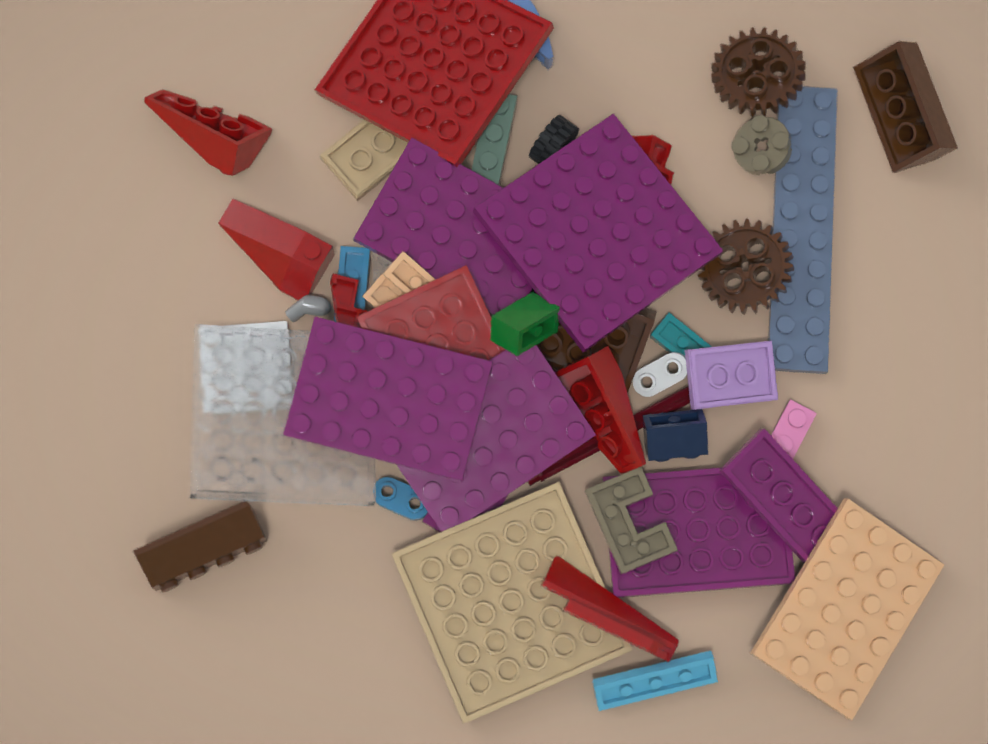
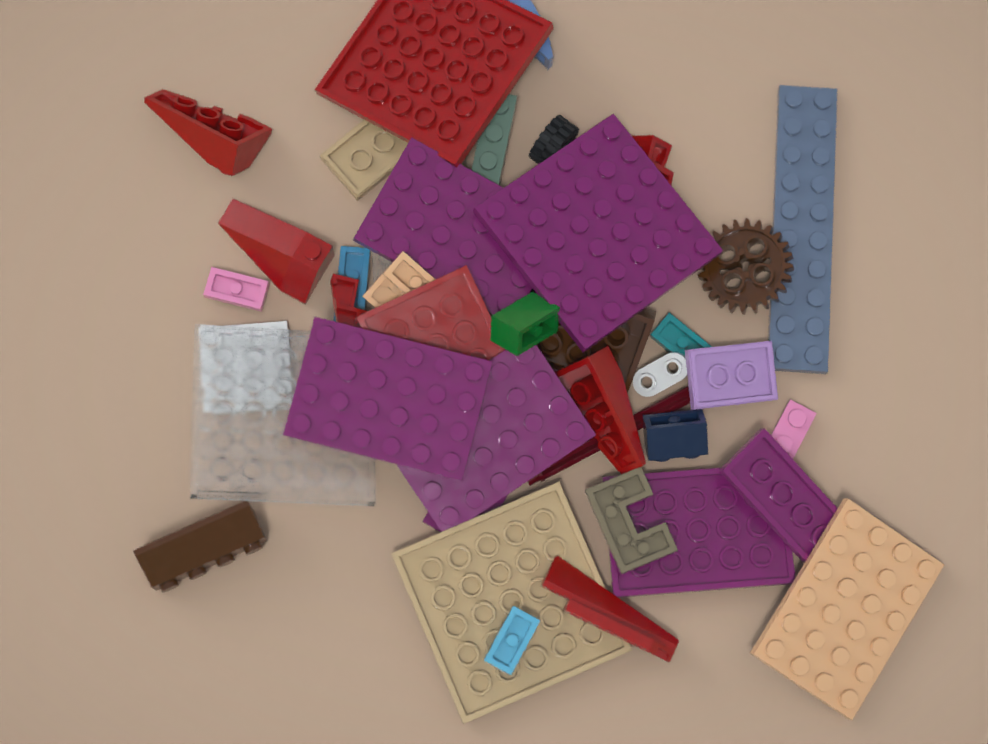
light grey arm [285,295,331,322] -> none
dark azure plate [372,477,428,521] -> none
medium azure plate [592,651,718,711] -> none
reddish brown gear [711,27,806,117] -> none
dark tan plate [732,115,792,175] -> none
reddish brown slope [853,41,958,173] -> none
none -> bright pink plate [203,267,269,312]
none -> medium azure plate [483,606,540,675]

